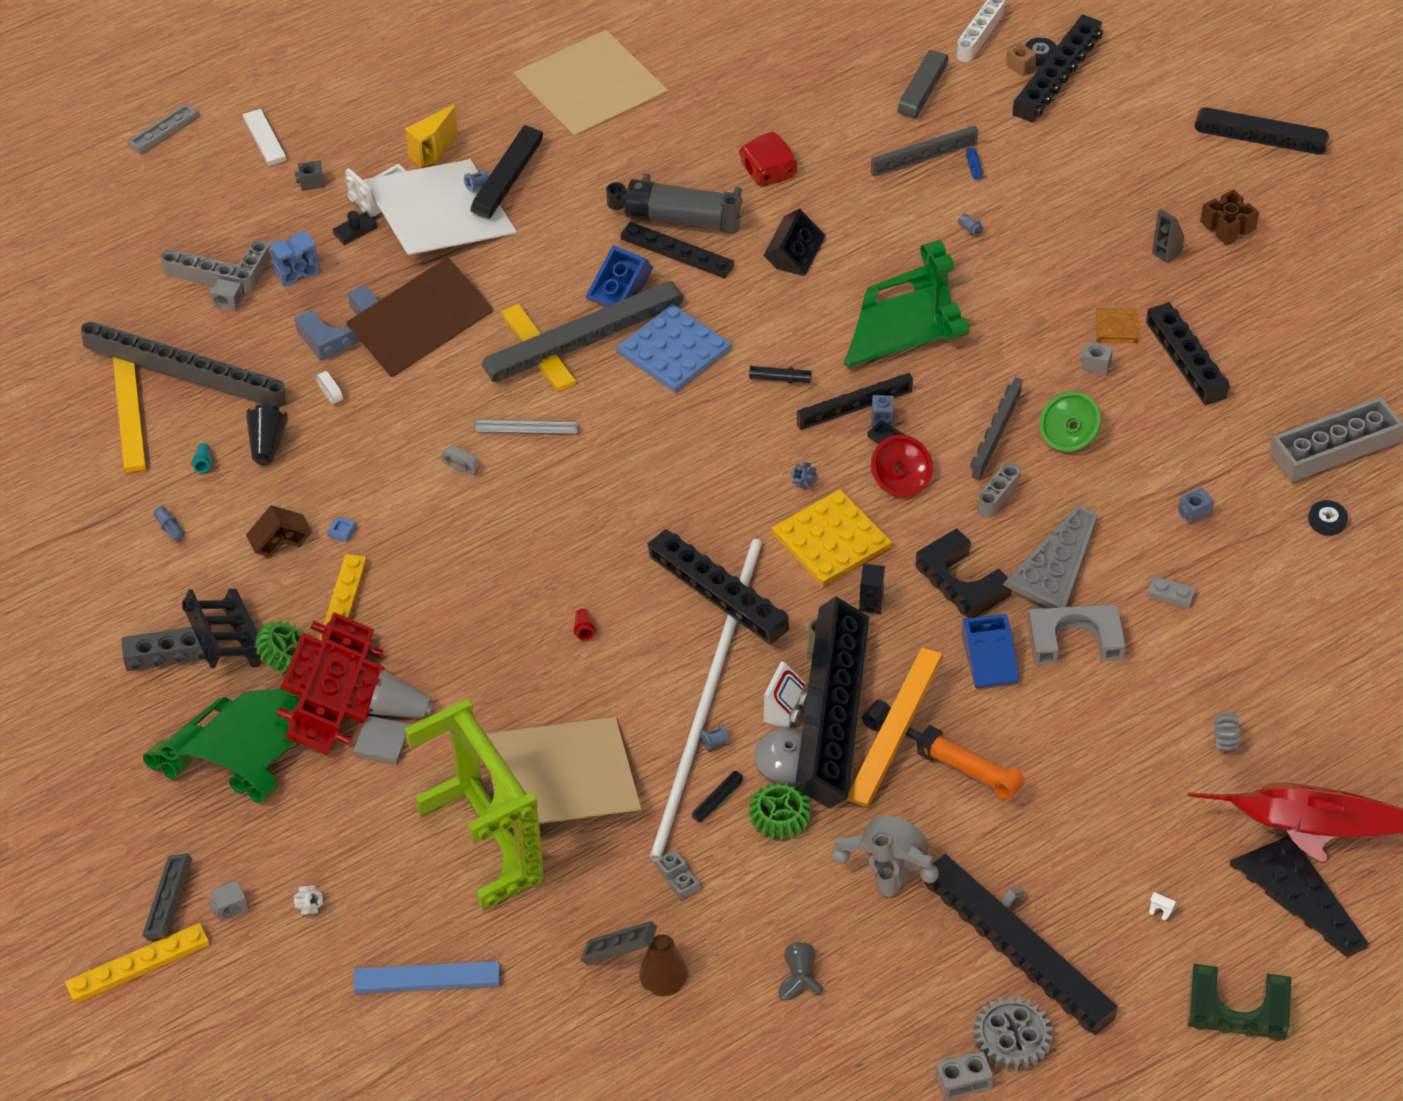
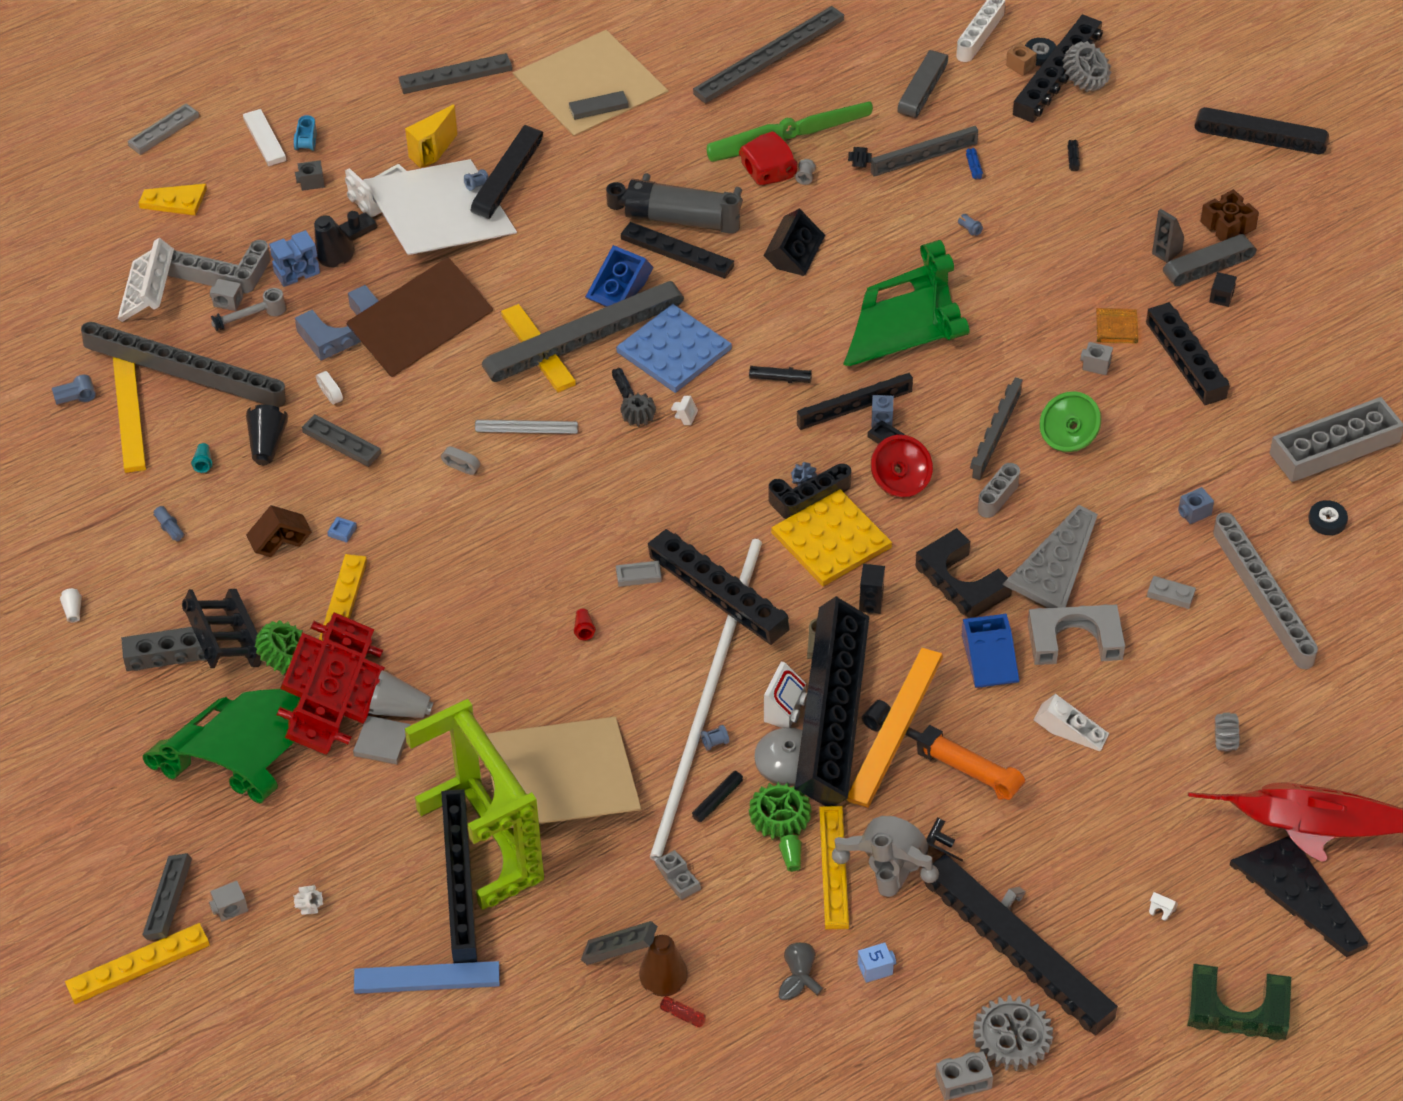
none -> sand blue piece [52,375,96,405]
none -> white cone [60,588,82,623]
none -> white fence [118,238,174,322]
none -> yellow wing [138,183,207,216]
none -> light grey piece [211,288,286,331]
none -> dark azure piece [294,115,317,151]
none -> dark grey plate [302,414,381,467]
none -> black cone [314,215,355,267]
none -> dark grey plate [398,53,512,94]
none -> black brick [441,789,478,964]
none -> dark grey tile [569,91,629,120]
none -> black axle [612,368,634,398]
none -> light grey tile [616,561,662,587]
none -> dark grey gear [620,392,656,427]
none -> clear red axle [660,996,706,1027]
none -> white tile [671,396,698,425]
none -> dark grey plate [693,6,844,104]
none -> bright green piece [707,101,873,162]
none -> black beam [768,464,852,519]
none -> bright green cone [779,835,802,872]
none -> light grey bush [795,159,816,185]
none -> yellow tile [819,806,849,930]
none -> black gear [848,147,872,168]
none -> light blue brick [857,943,896,983]
none -> black shield [926,817,963,862]
none -> white slope [1034,694,1109,751]
none -> light grey gear [1062,41,1112,92]
none -> black axle [1067,139,1080,171]
none -> dark grey beam [1163,234,1257,286]
none -> black brick [1209,272,1237,307]
none -> light grey beam [1213,512,1318,669]

